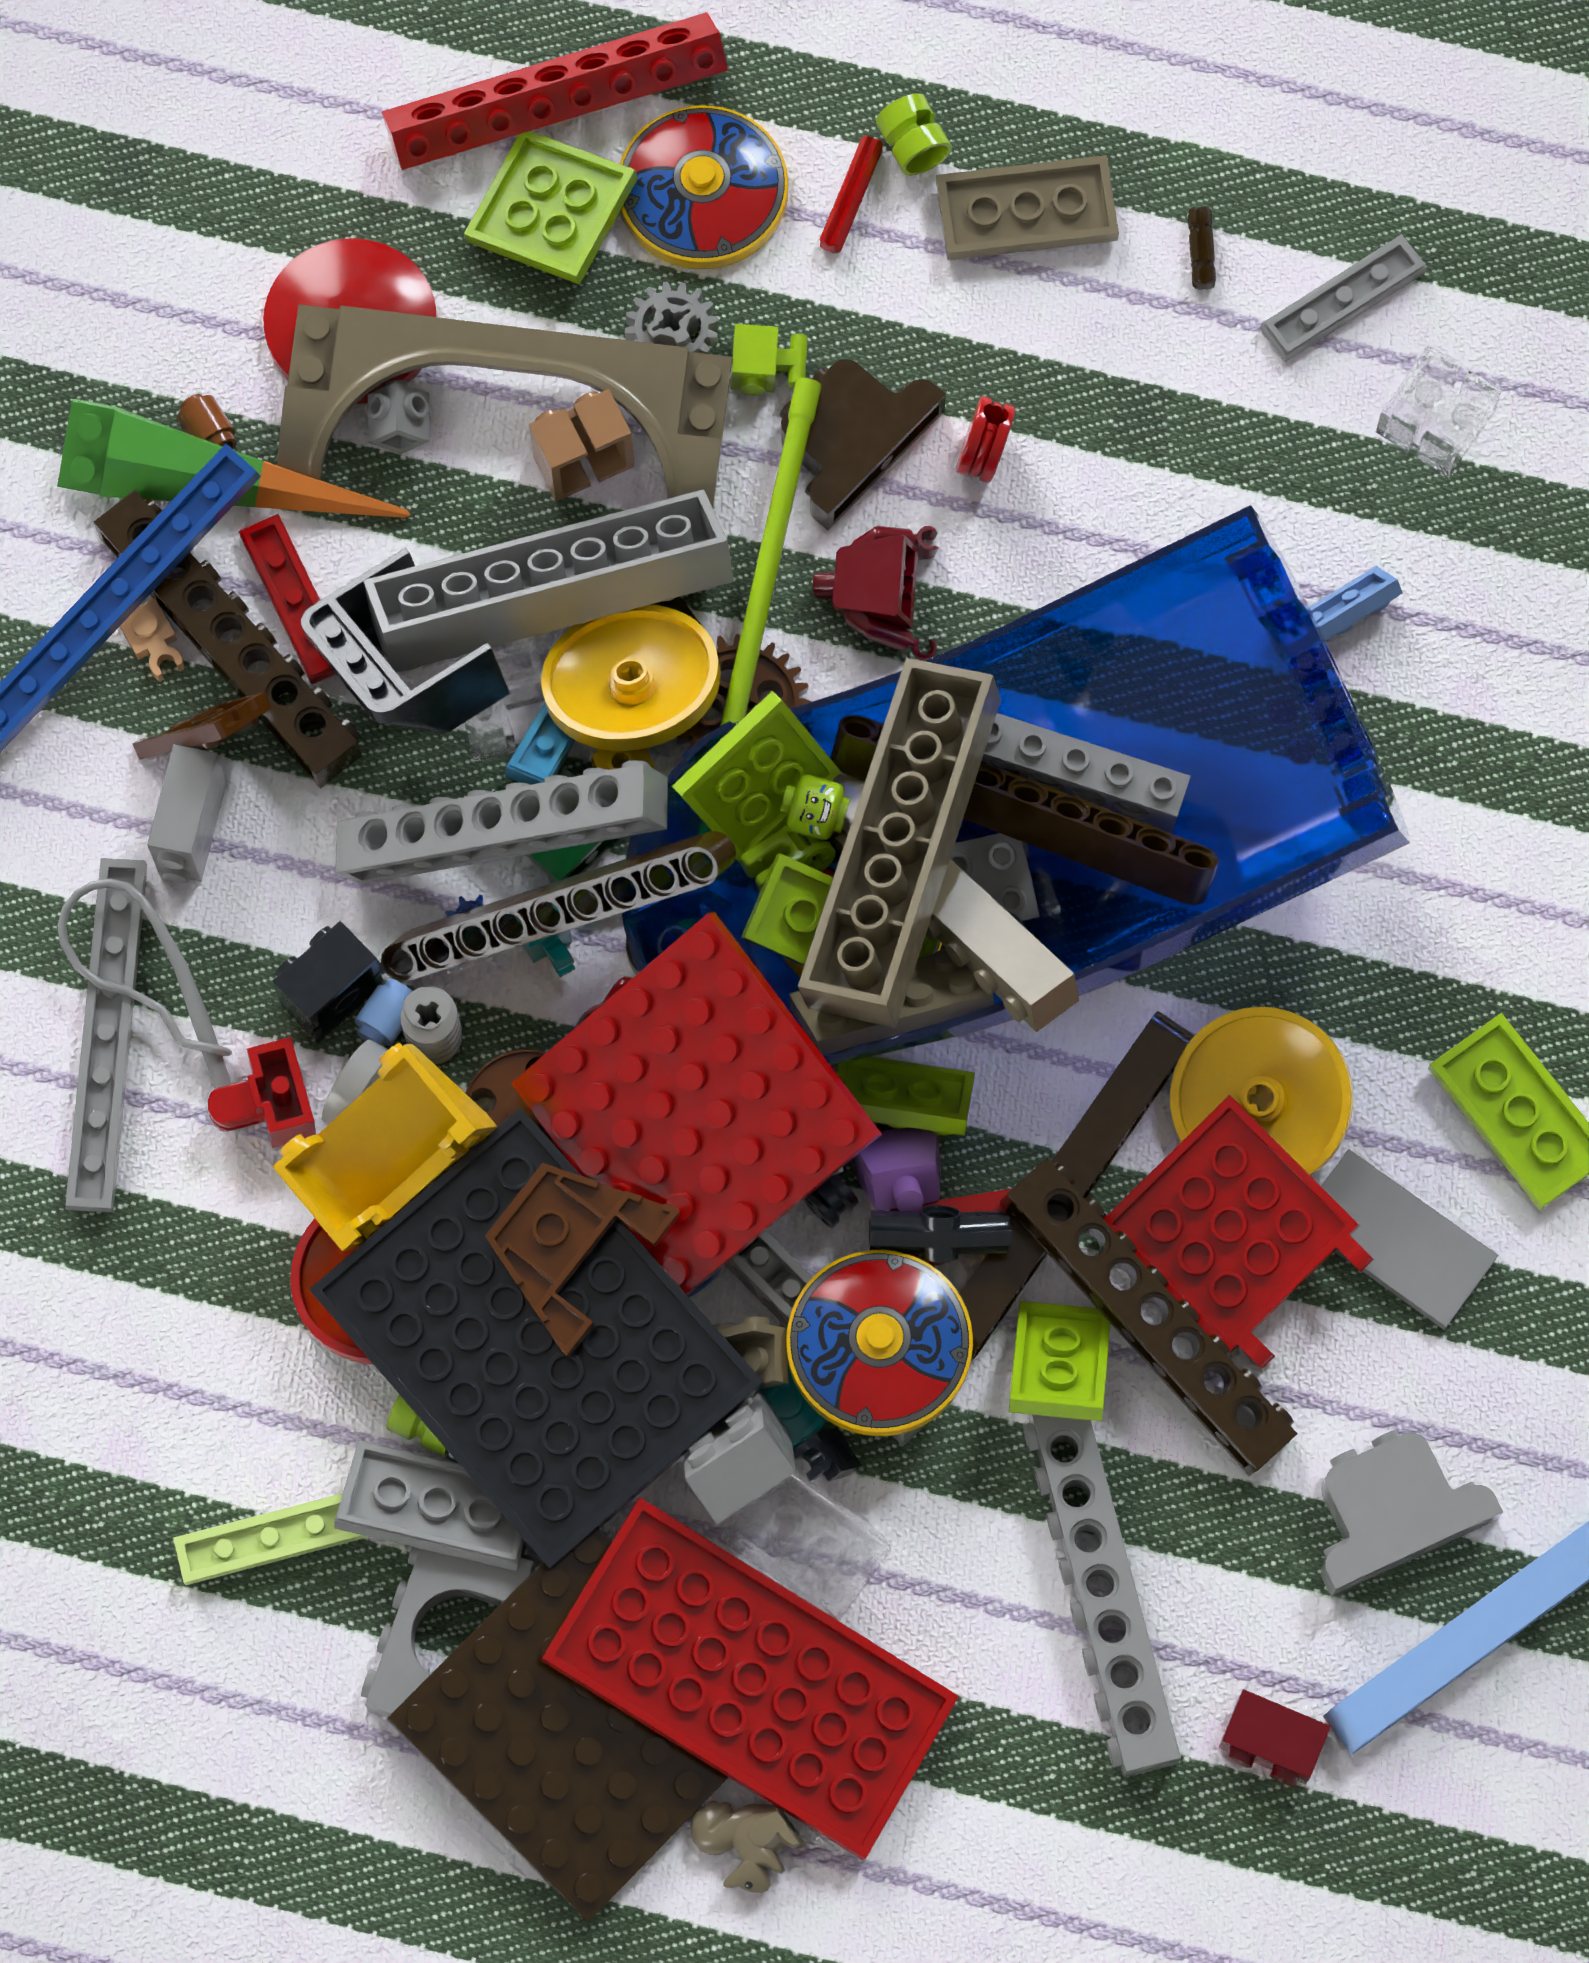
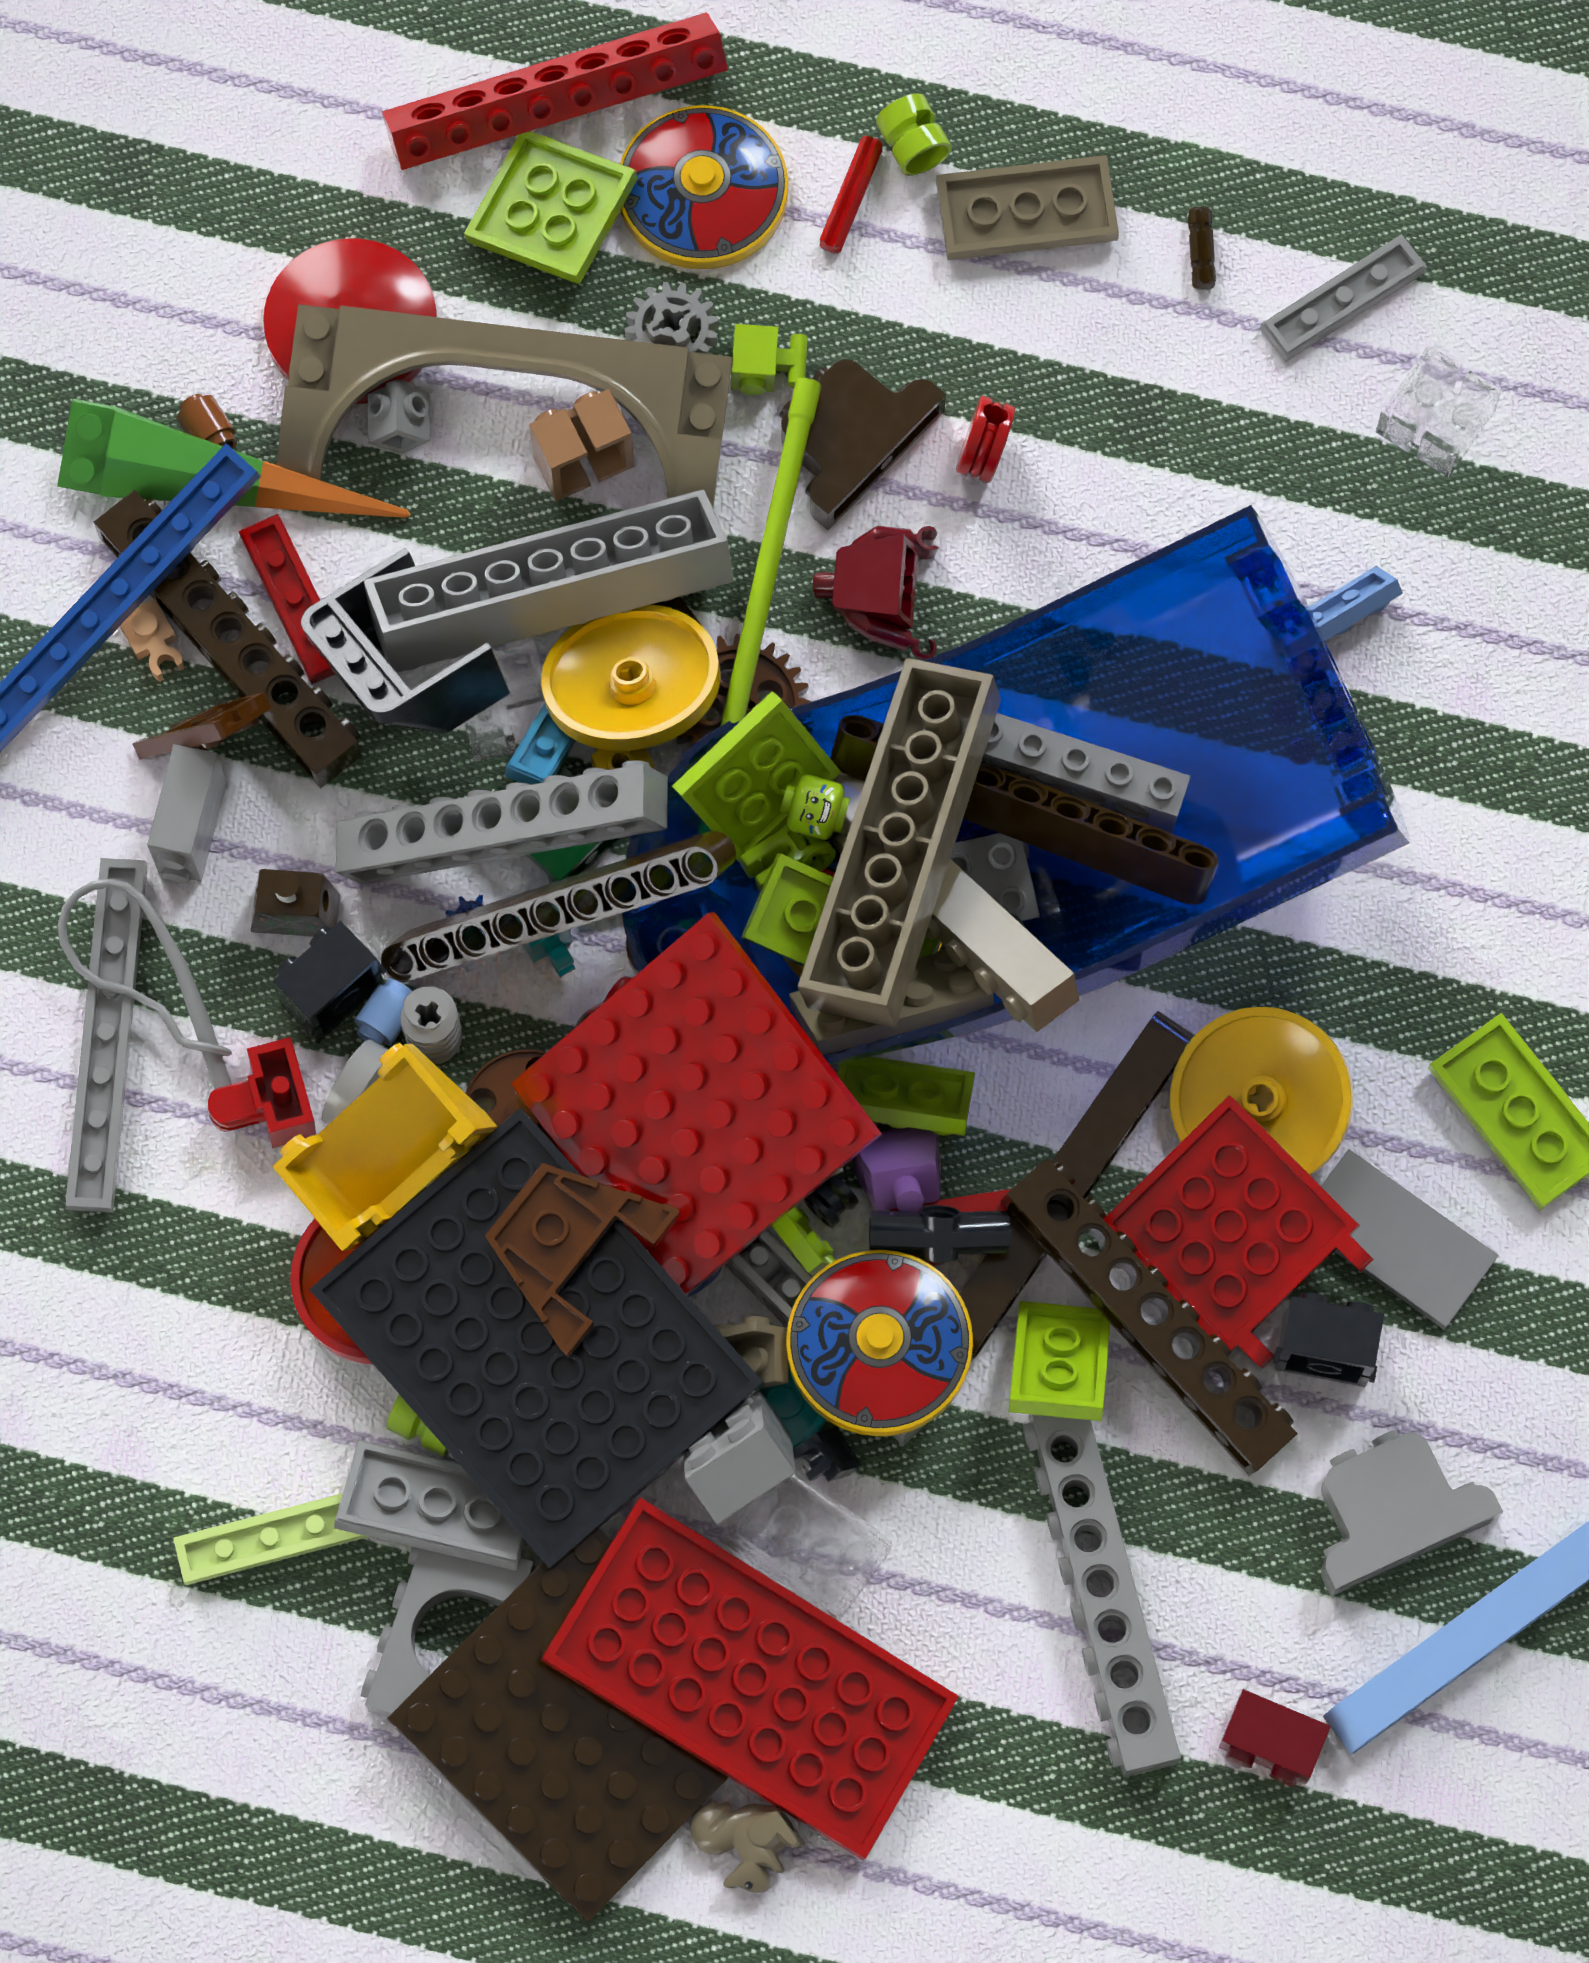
none -> dark brown torso [251,869,340,937]
none -> lime plate [772,1206,836,1276]
none -> black brick [1273,1293,1384,1387]

